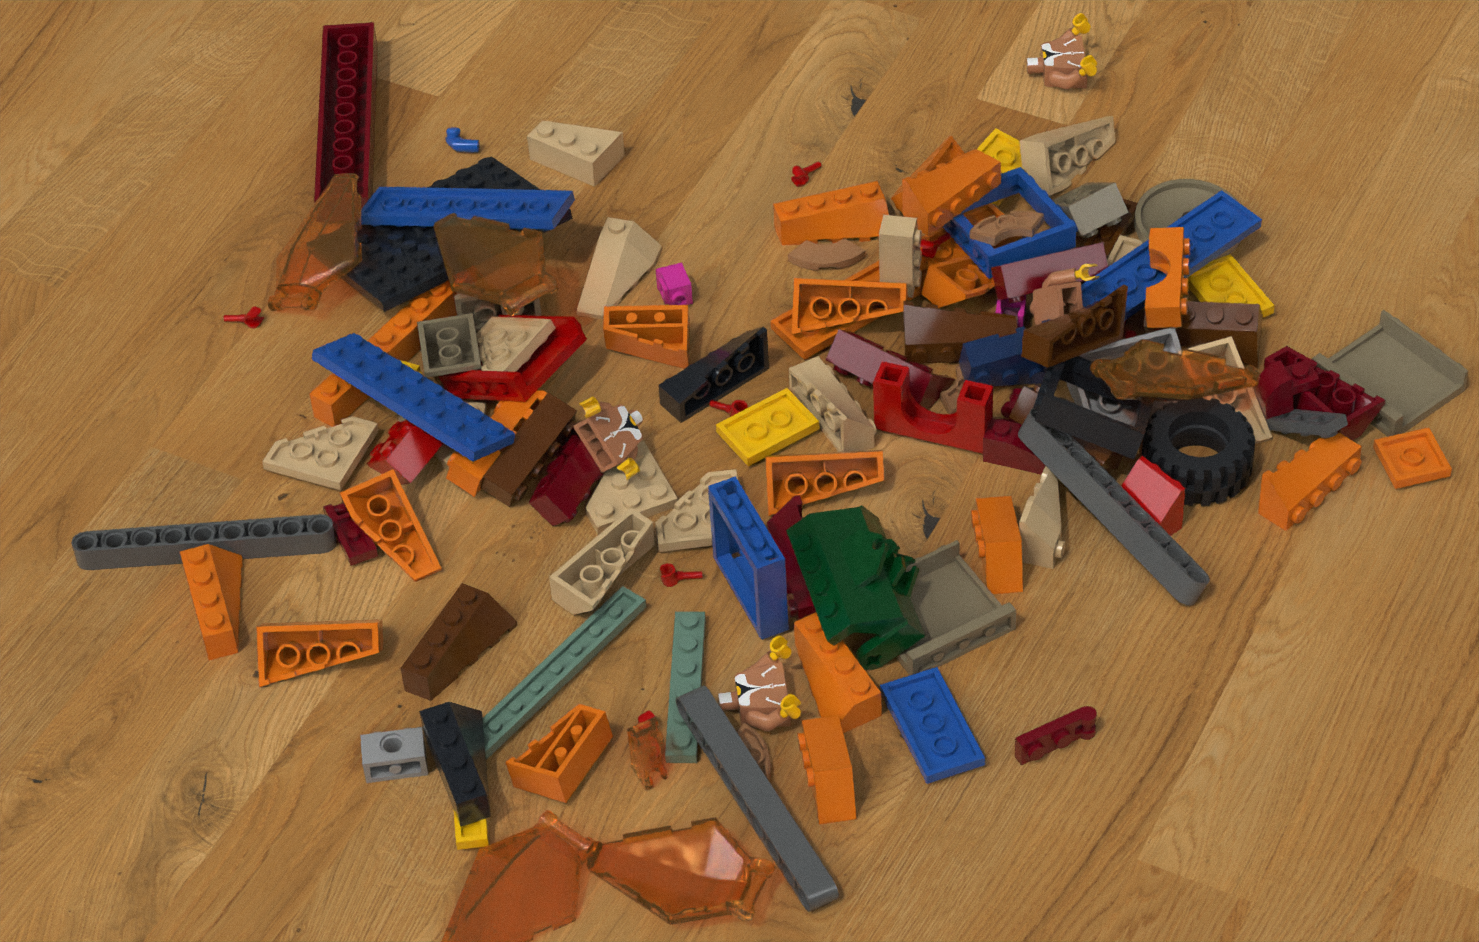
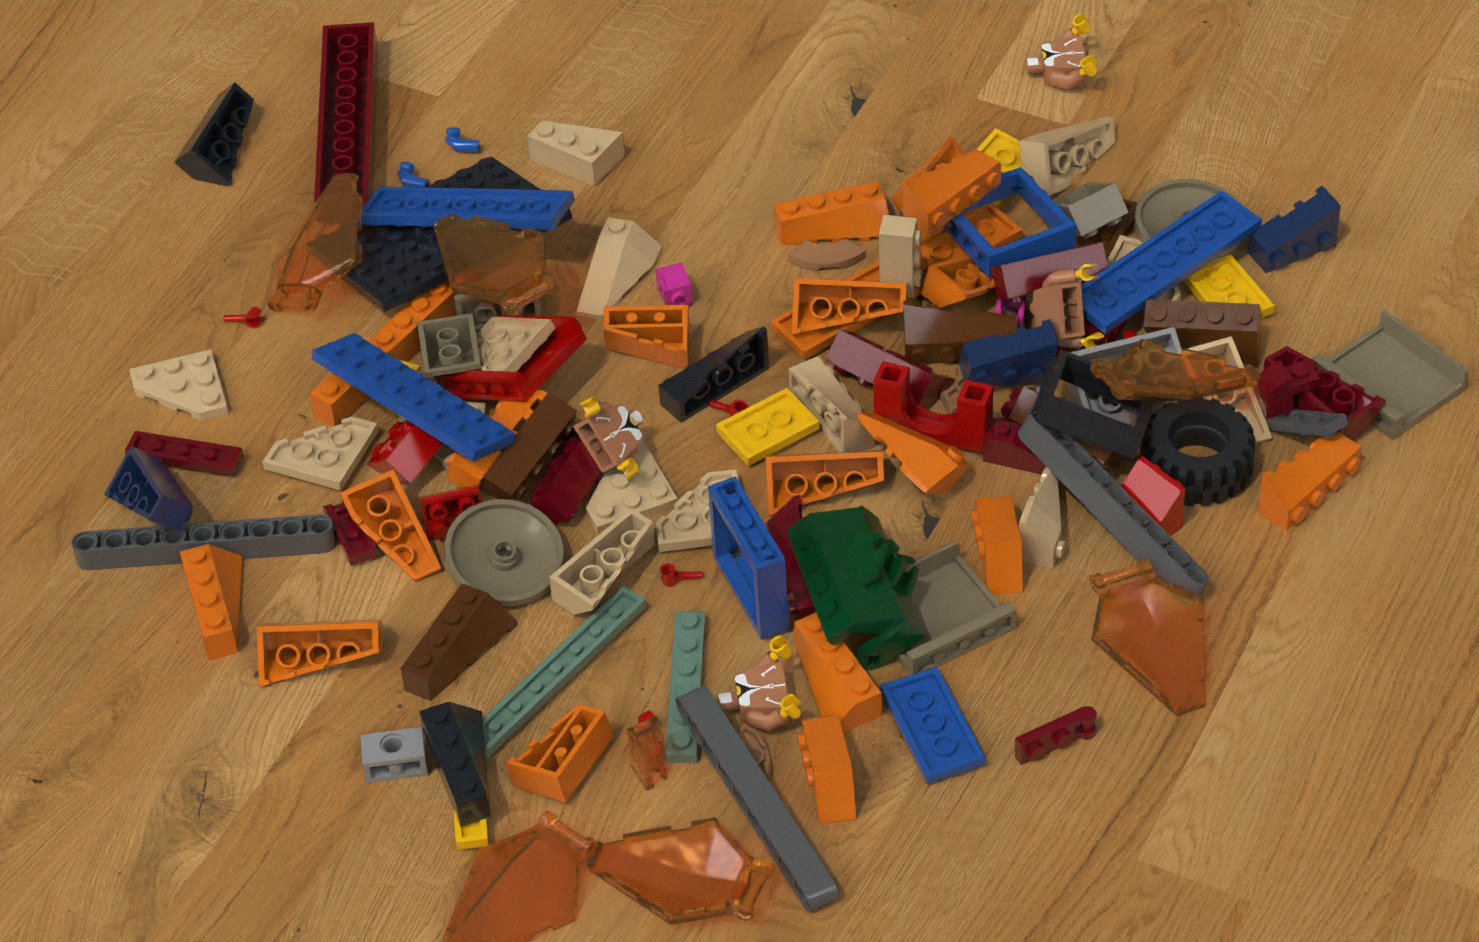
red hand [791,161,821,187] -> none
red hand [920,233,951,258] -> none
medium nougat tile [970,211,1044,246] -> none
reddish brown wedge [1021,284,1128,368] -> none
orange arch [1145,227,1190,328] -> none
orange plate [1373,427,1452,489] -> none
none -> dark blue wedge [104,446,193,531]
none -> dark red plate [125,431,244,476]
none -> tan plate [129,349,229,421]
none -> black wedge [174,82,254,187]
none -> blue arm [398,162,429,188]
none -> red slope [418,485,481,541]
none -> dark tan dish [444,499,563,607]
none -> orange wedge [856,412,970,494]
none -> clear orange windscreen [1089,558,1206,716]
none -> dark blue wedge [1248,186,1341,273]

